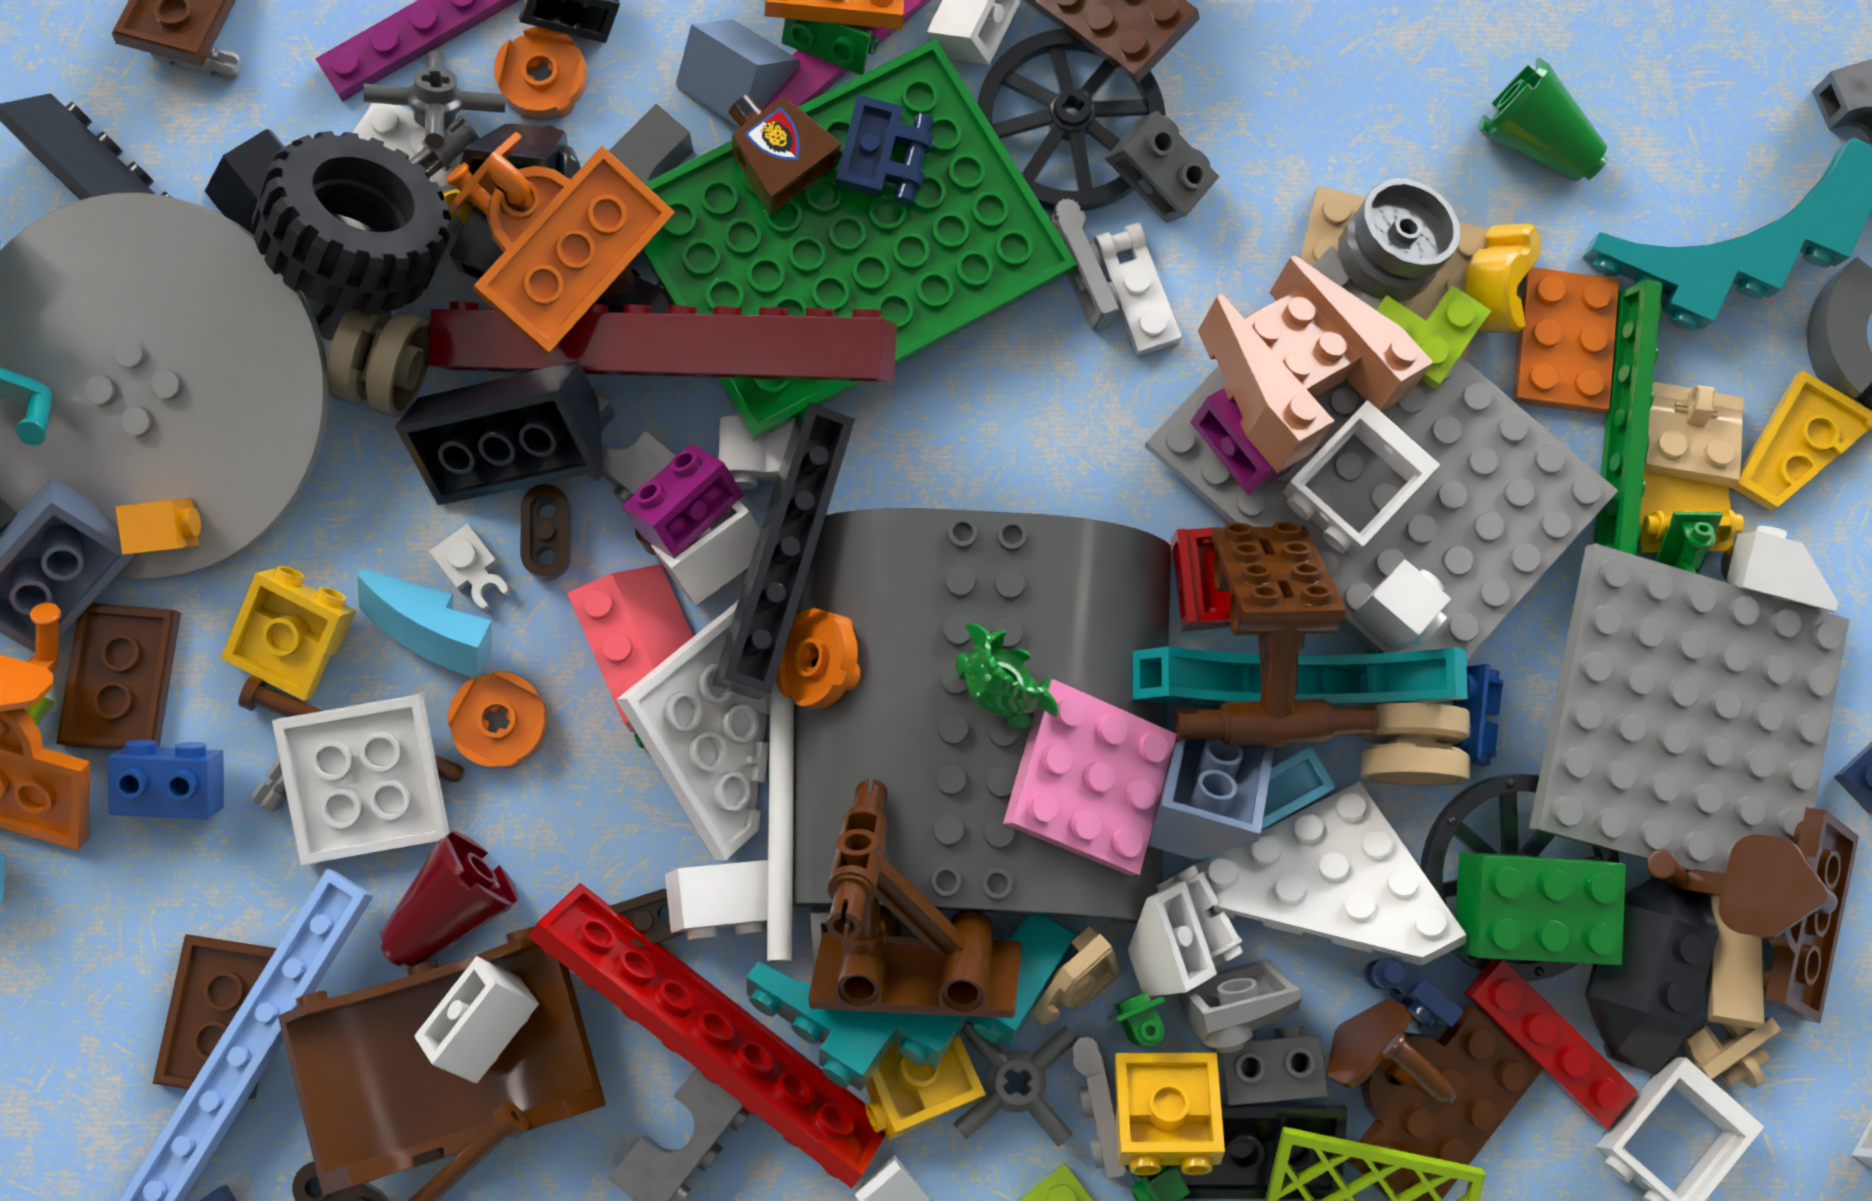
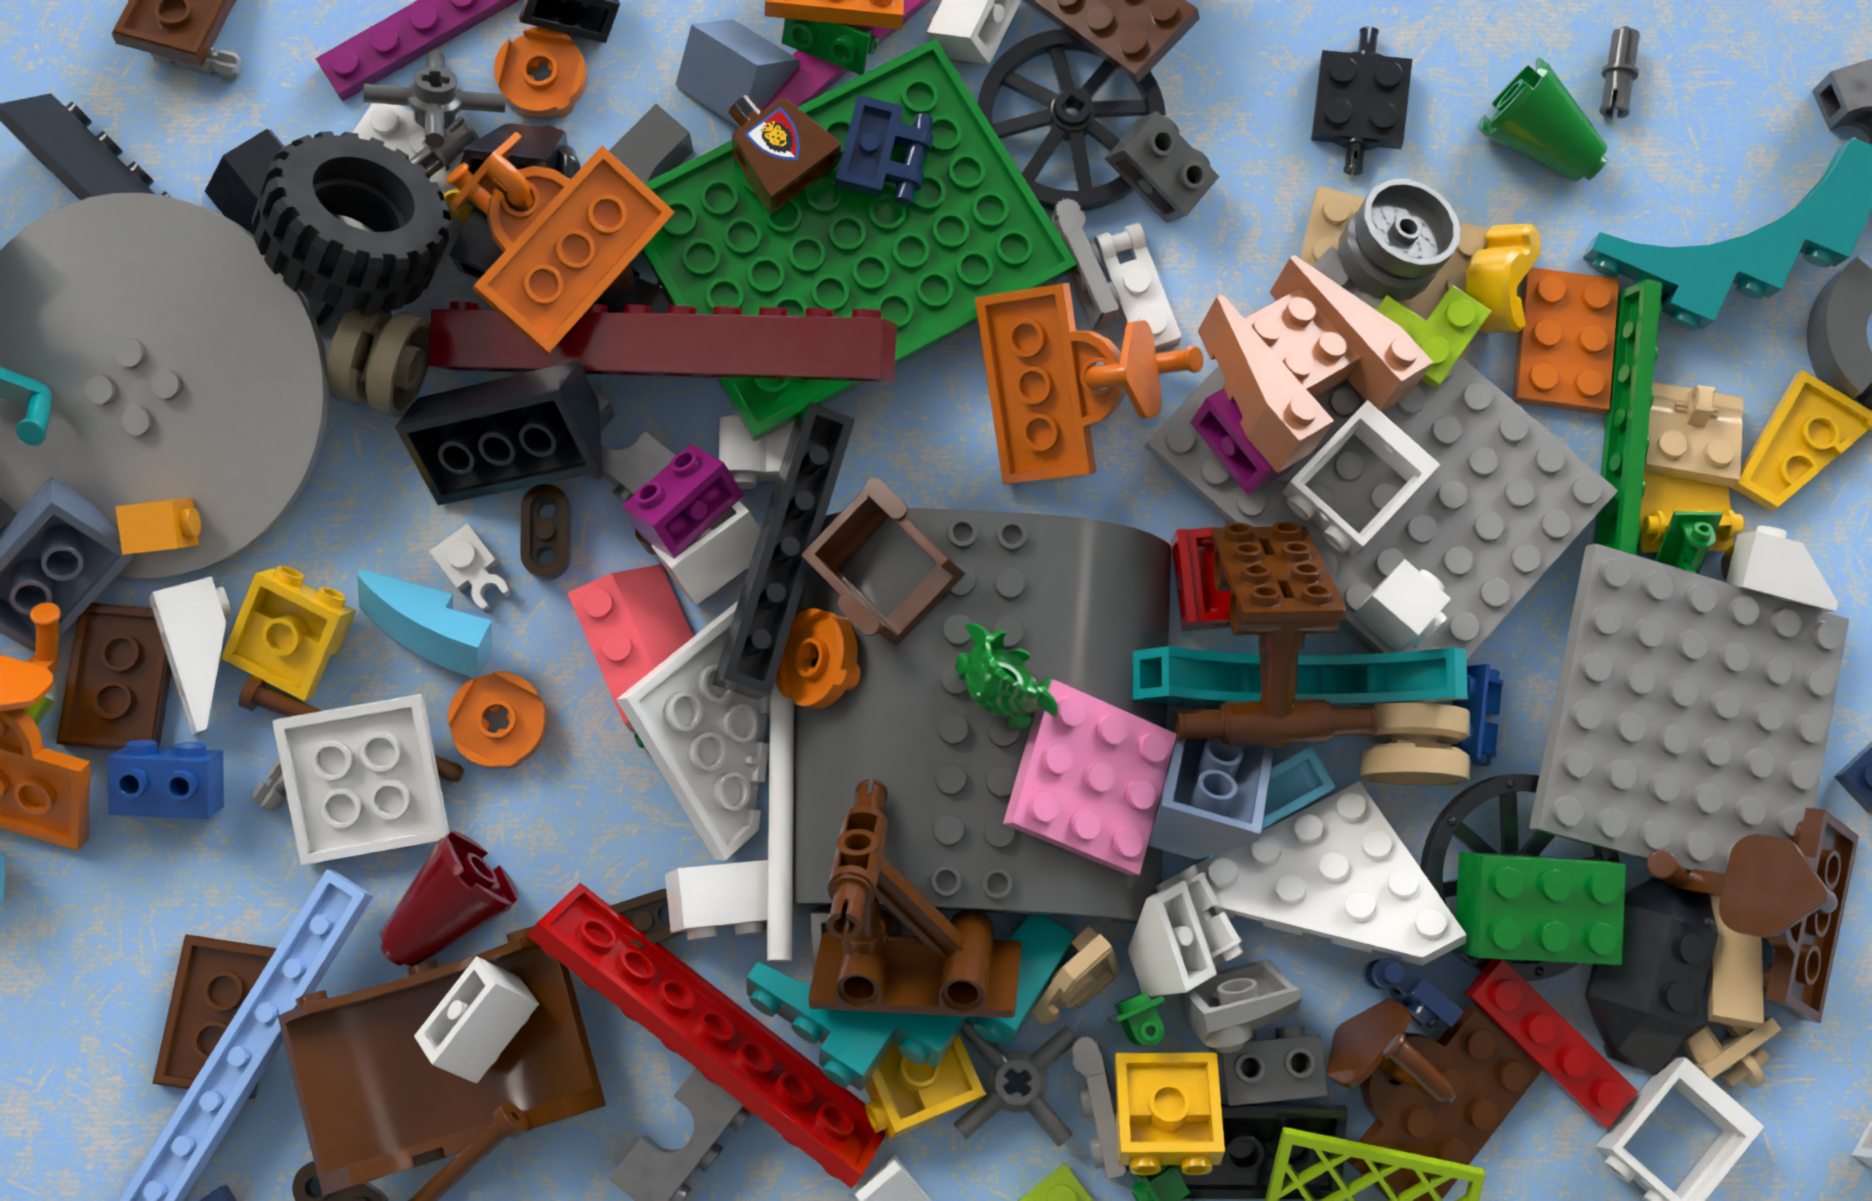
none -> white slope [149,576,231,736]
none -> reddish brown piece [801,478,966,646]
none -> orange plate [975,283,1203,484]
none -> black plate [1311,26,1413,175]
none -> dark grey axle [1599,26,1640,118]

